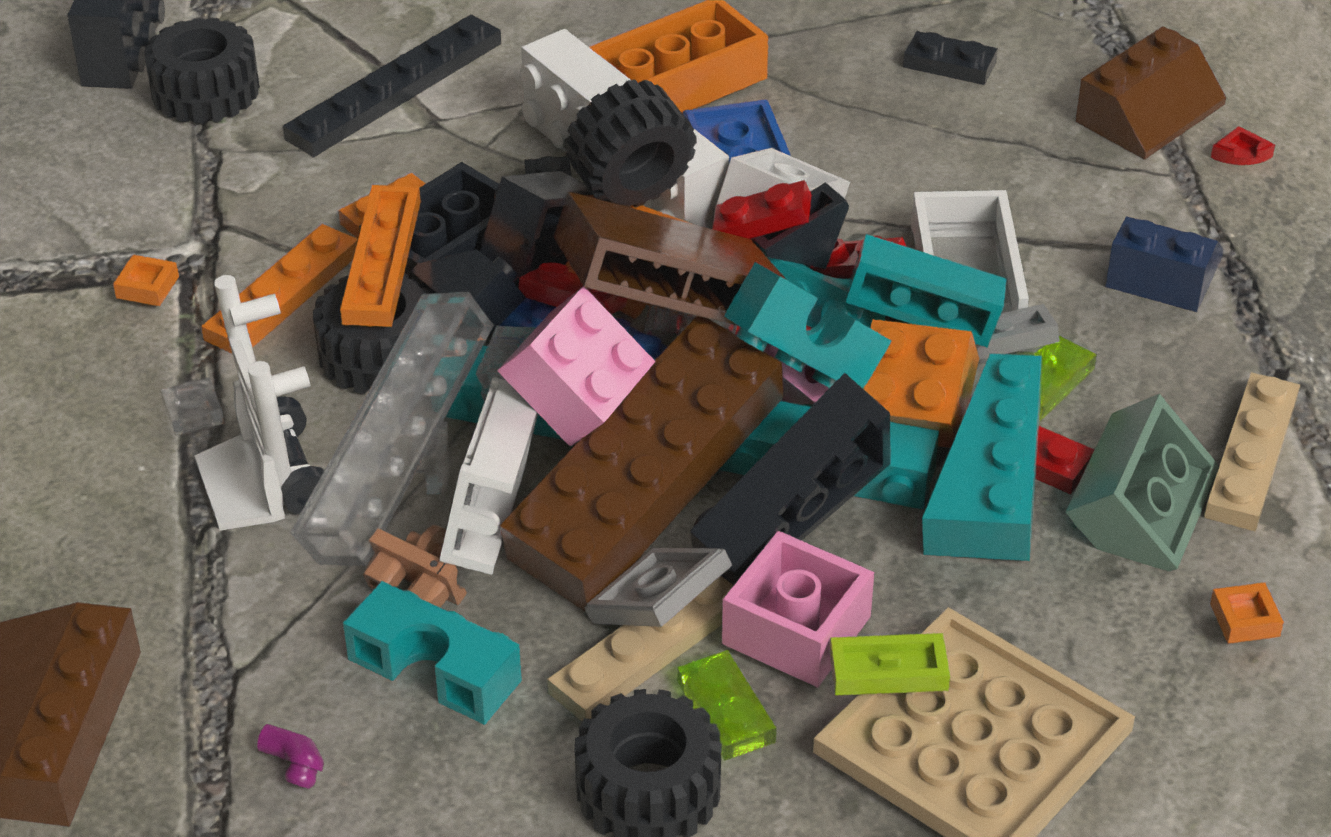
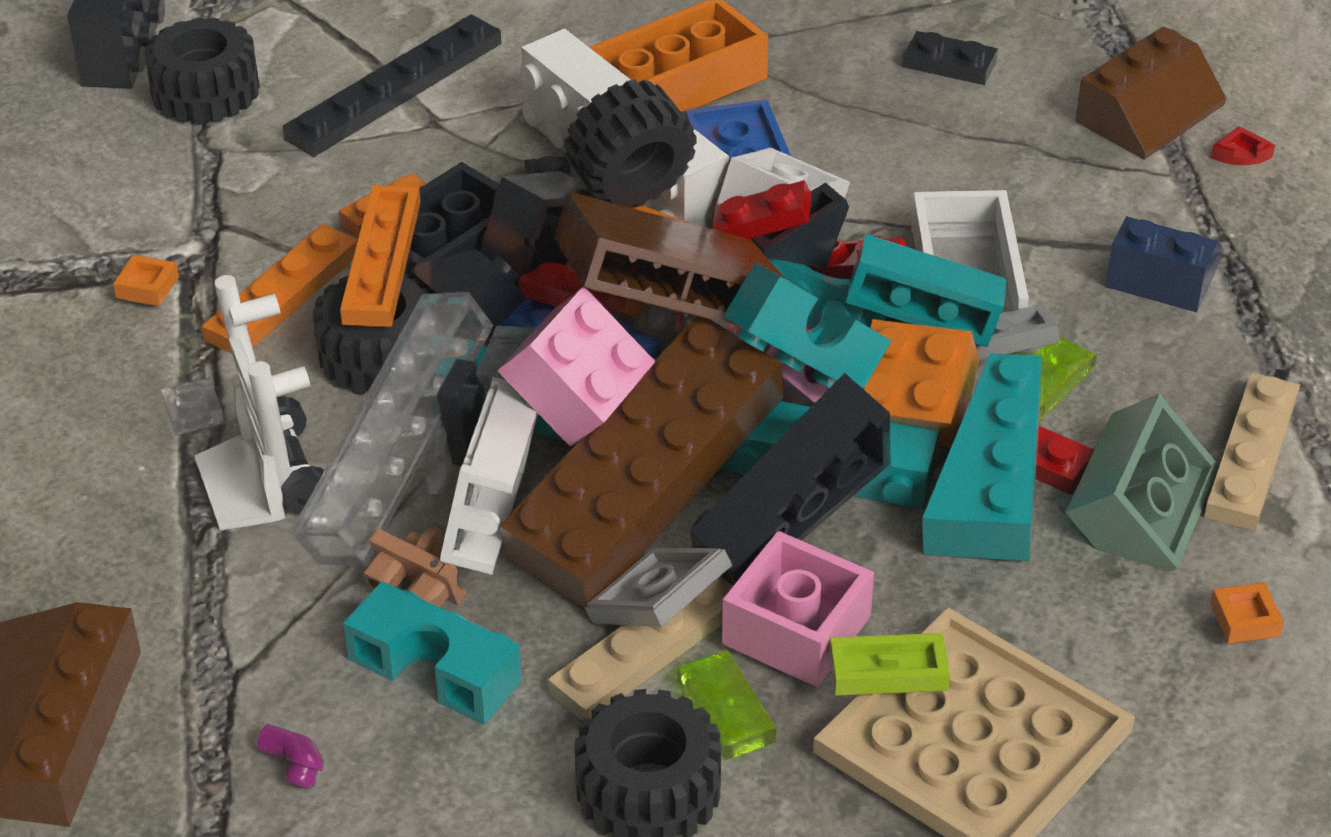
none -> black plate [436,358,485,466]

